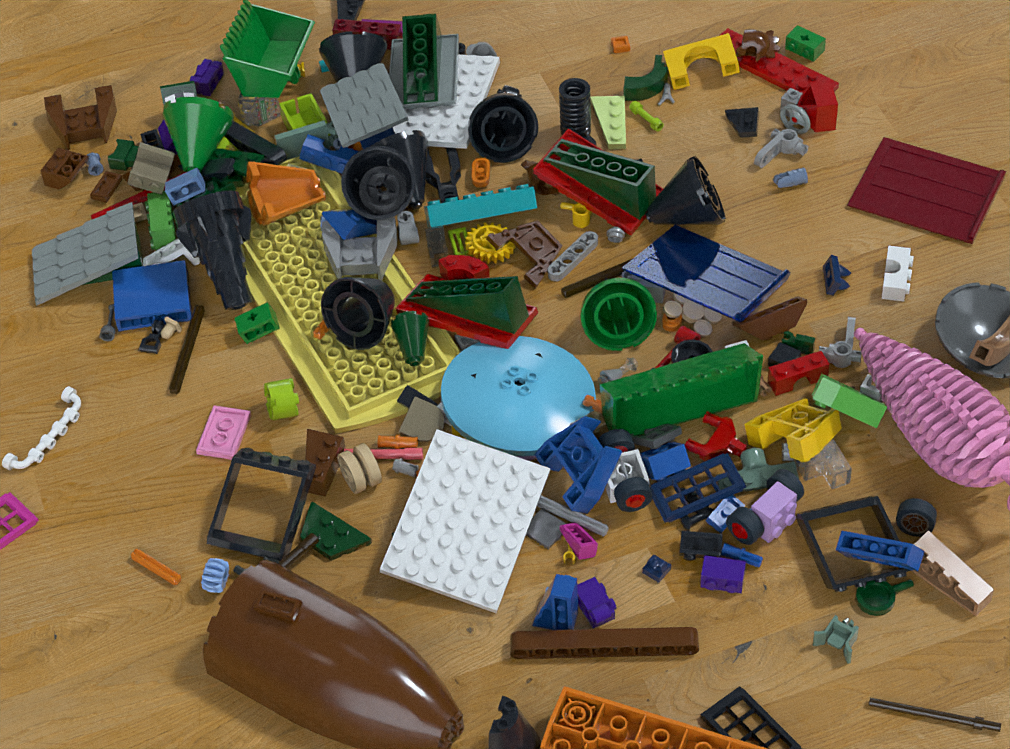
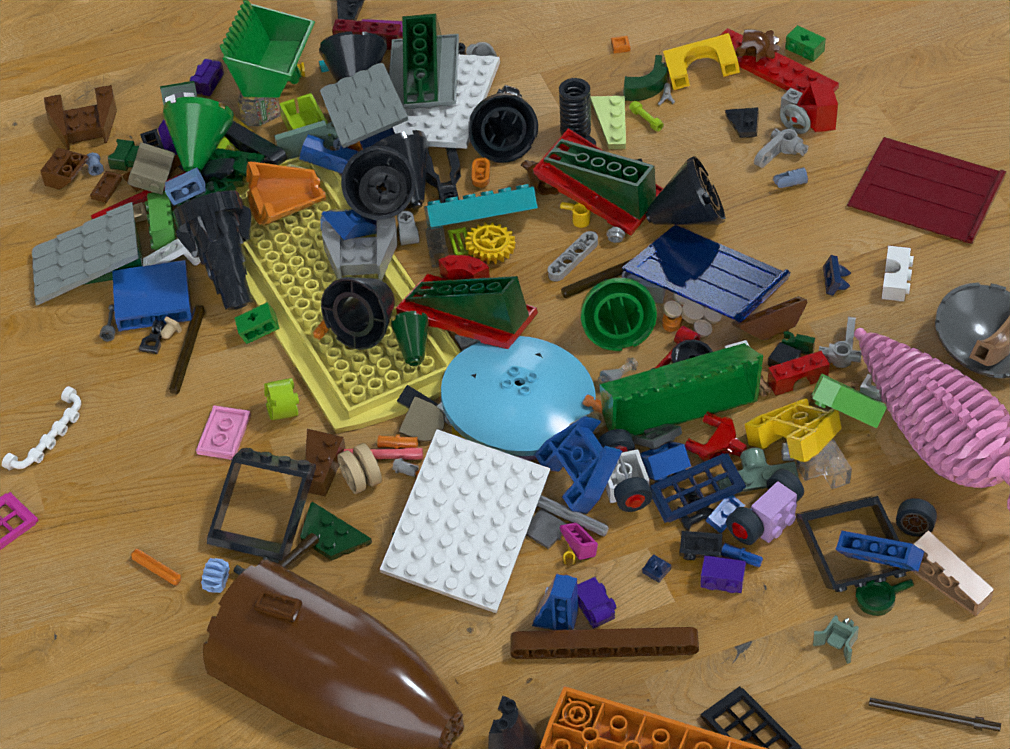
reddish brown wing [486,220,563,289] -> none

